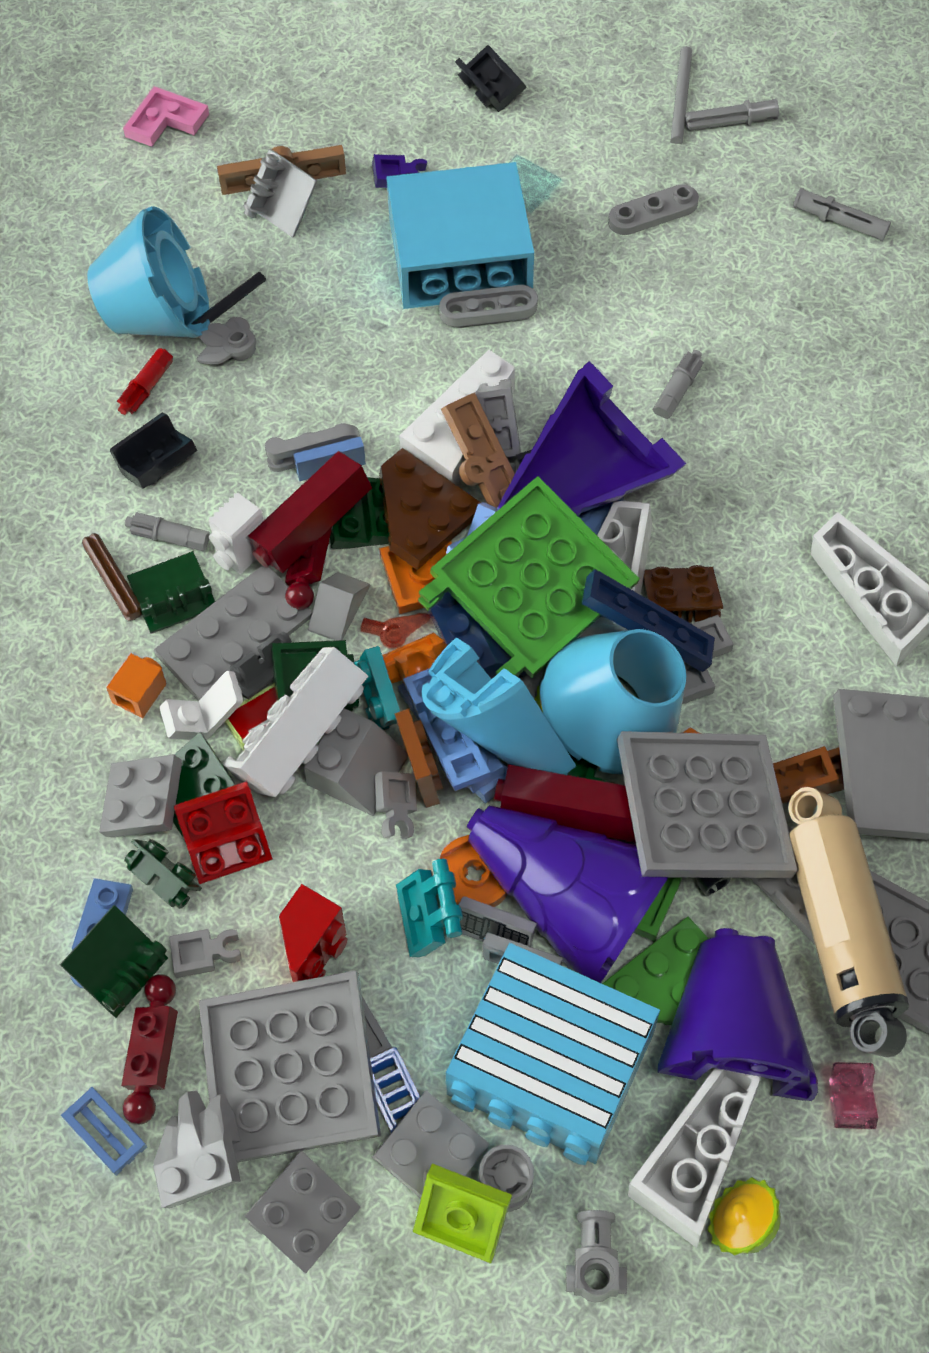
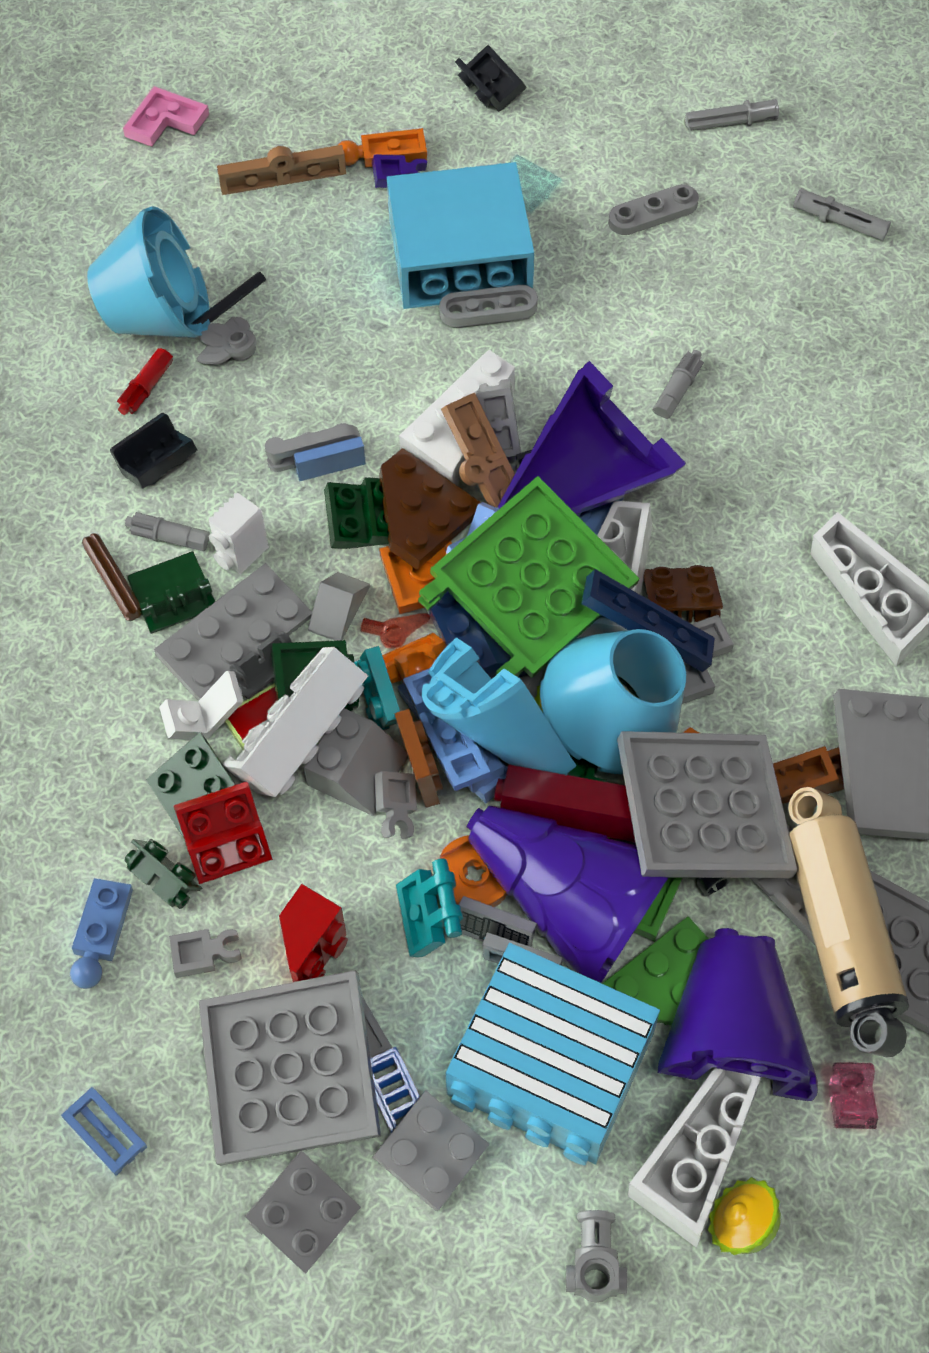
dark green hinge [60,905,168,1018] -> none
light grey plate [99,754,182,837] -> none
orange brick [106,653,167,718] -> none
dark red plate [121,974,178,1125] -> none
light grey plate [153,1091,241,1208] -> none
light grey hinge [243,149,317,238] -> none
dark red brick [248,451,372,573] -> none
dark red plate [285,527,332,610] -> none
lime plate [413,1163,512,1263] -> none
light grey wheel [479,1145,534,1212] -> none
light grey bar [670,46,692,144] -> none
none -> orange plate [338,128,427,167]

